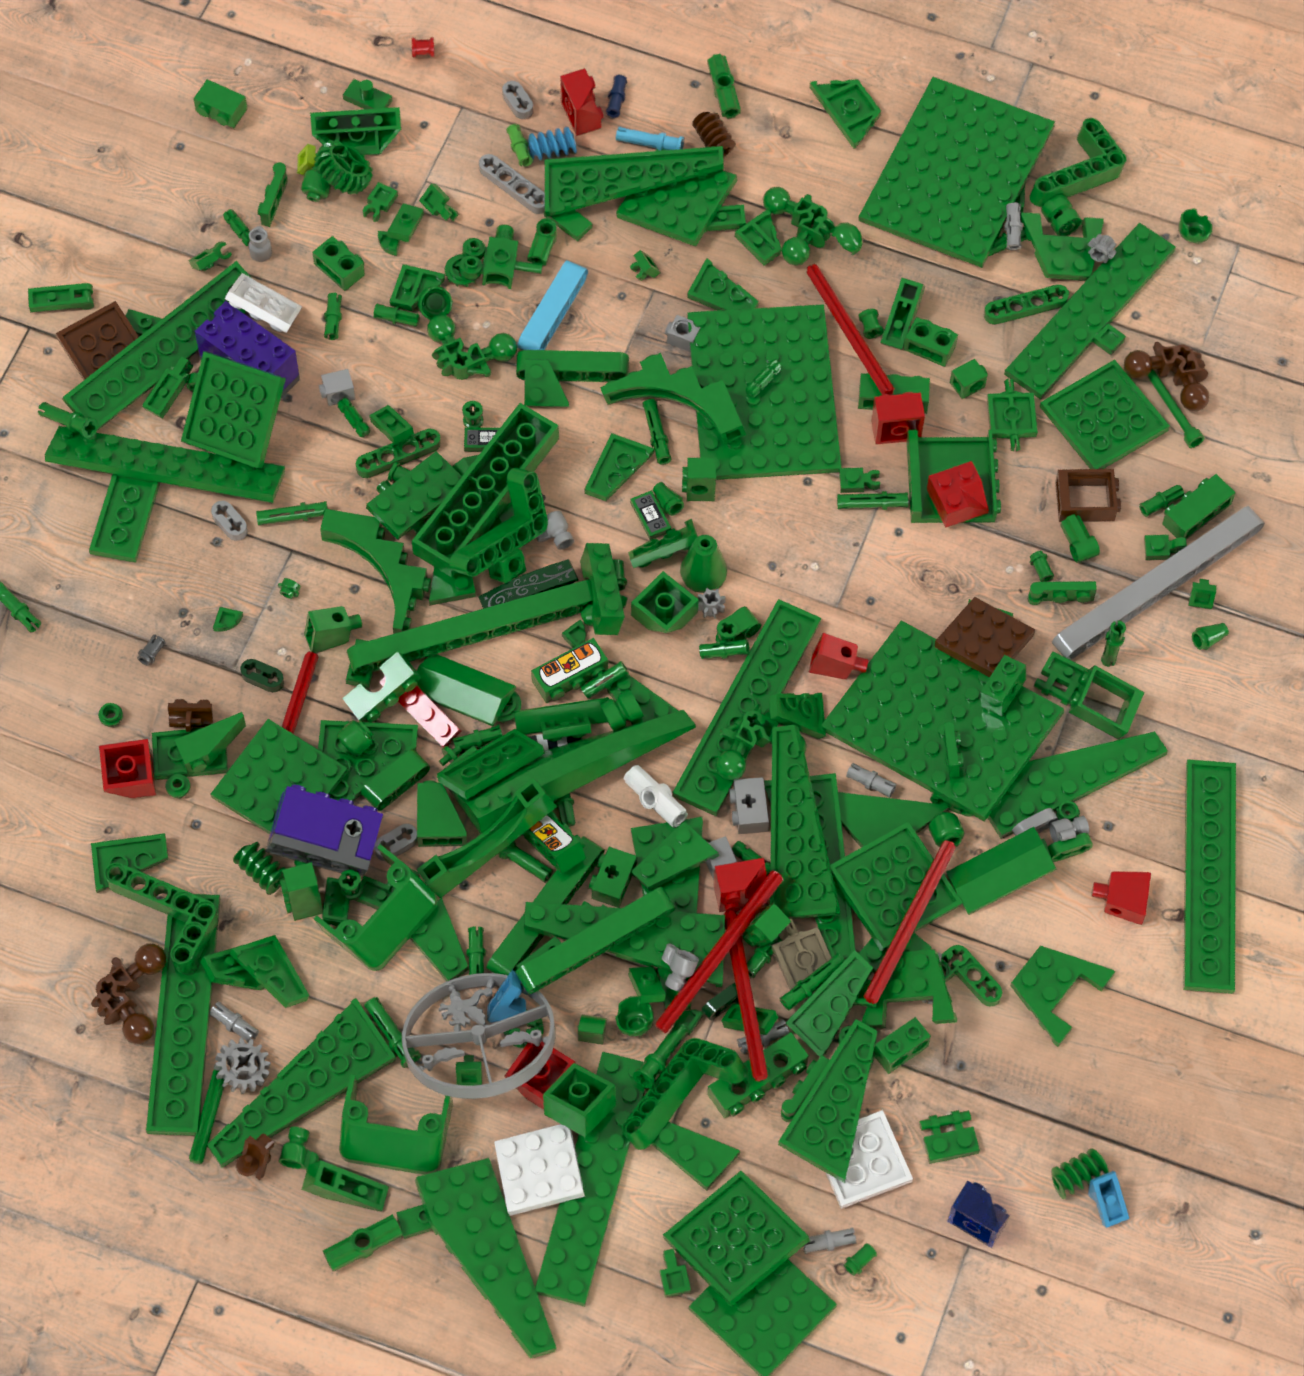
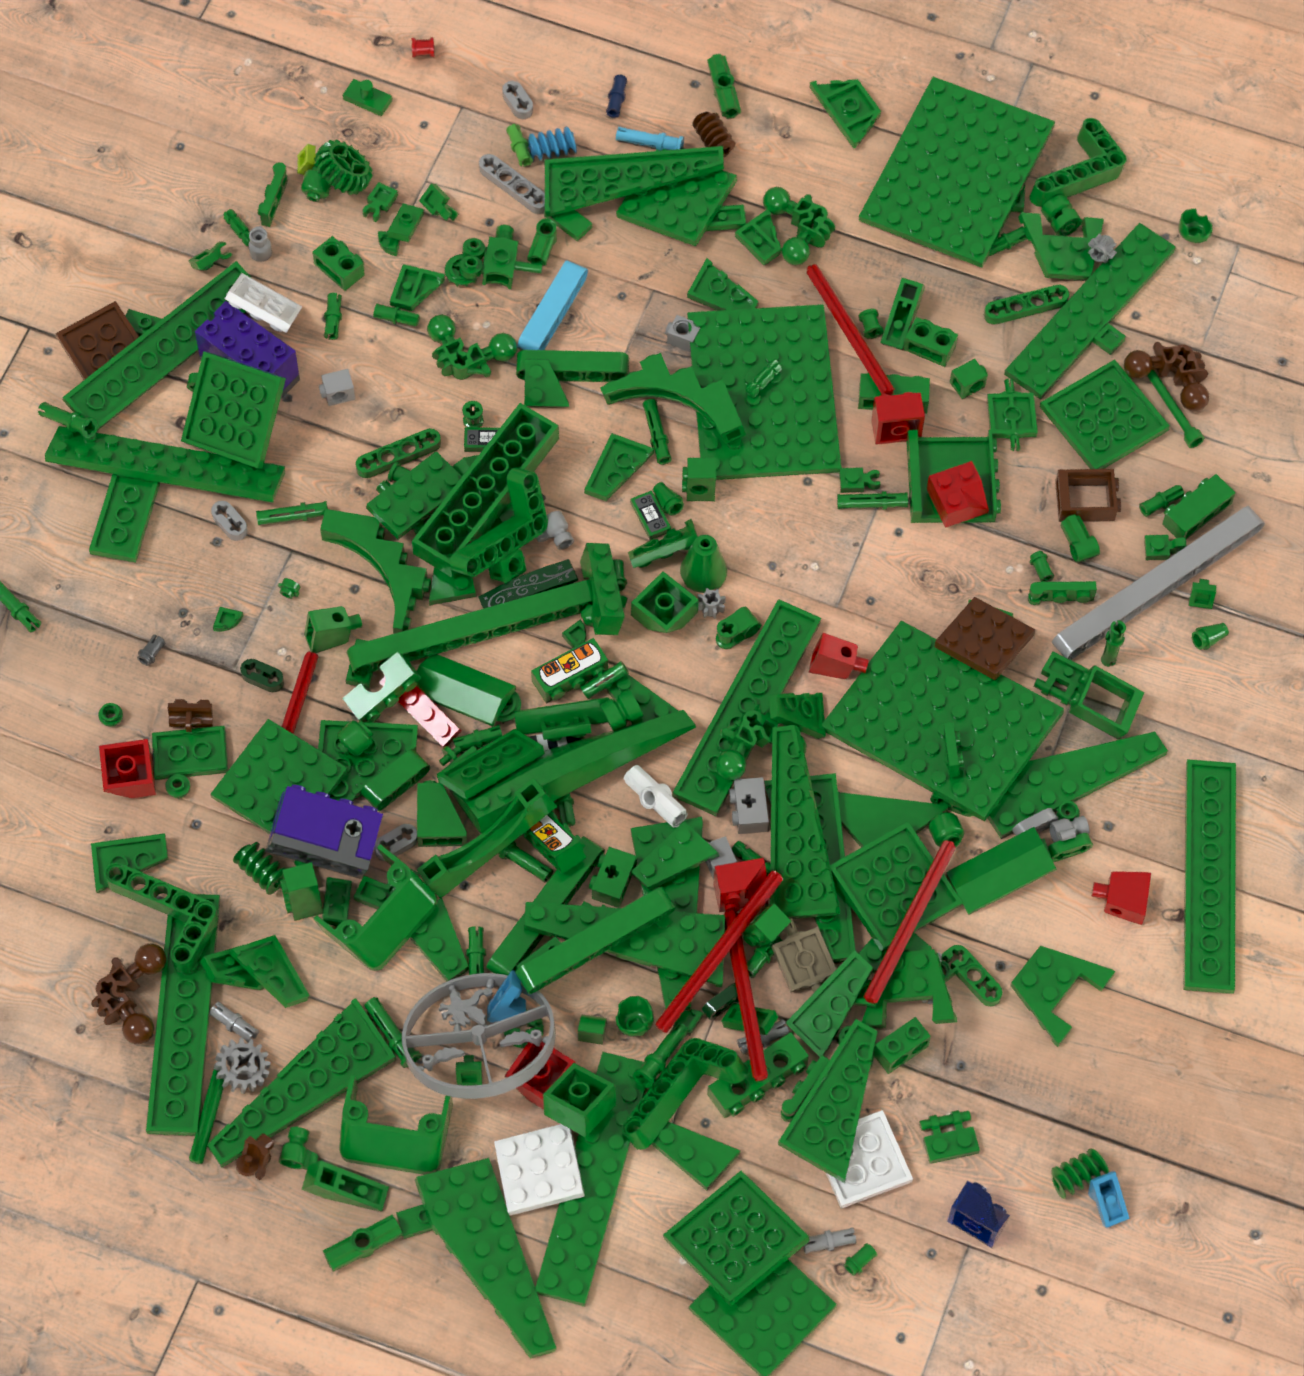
green plate [28,283,94,313] -> none
green hinge [142,356,194,419] -> none
green slope [174,712,246,774] -> none
green brick [193,79,247,128] -> none
green wedge [310,107,401,155] -> none
green axle [338,398,370,438] -> none
green bush [338,869,363,900] -> none
green plate [369,405,414,444] -> none
green hair [418,286,453,320] -> none
red slope [560,68,604,136] -> none
green plate [628,966,666,1003] -> none
green tile [630,250,661,281] -> none
green plate [659,1248,691,1298] -> none
light grey piece [662,944,699,992] -> none
green pin [699,639,750,659] -> none
green pin [779,953,845,1011] -> none
green hair [830,222,863,255] -> none
light grey pin [846,763,897,798] -> none
green brick [980,655,1026,716] -> none
light grey pin [1005,203,1023,250] -> none

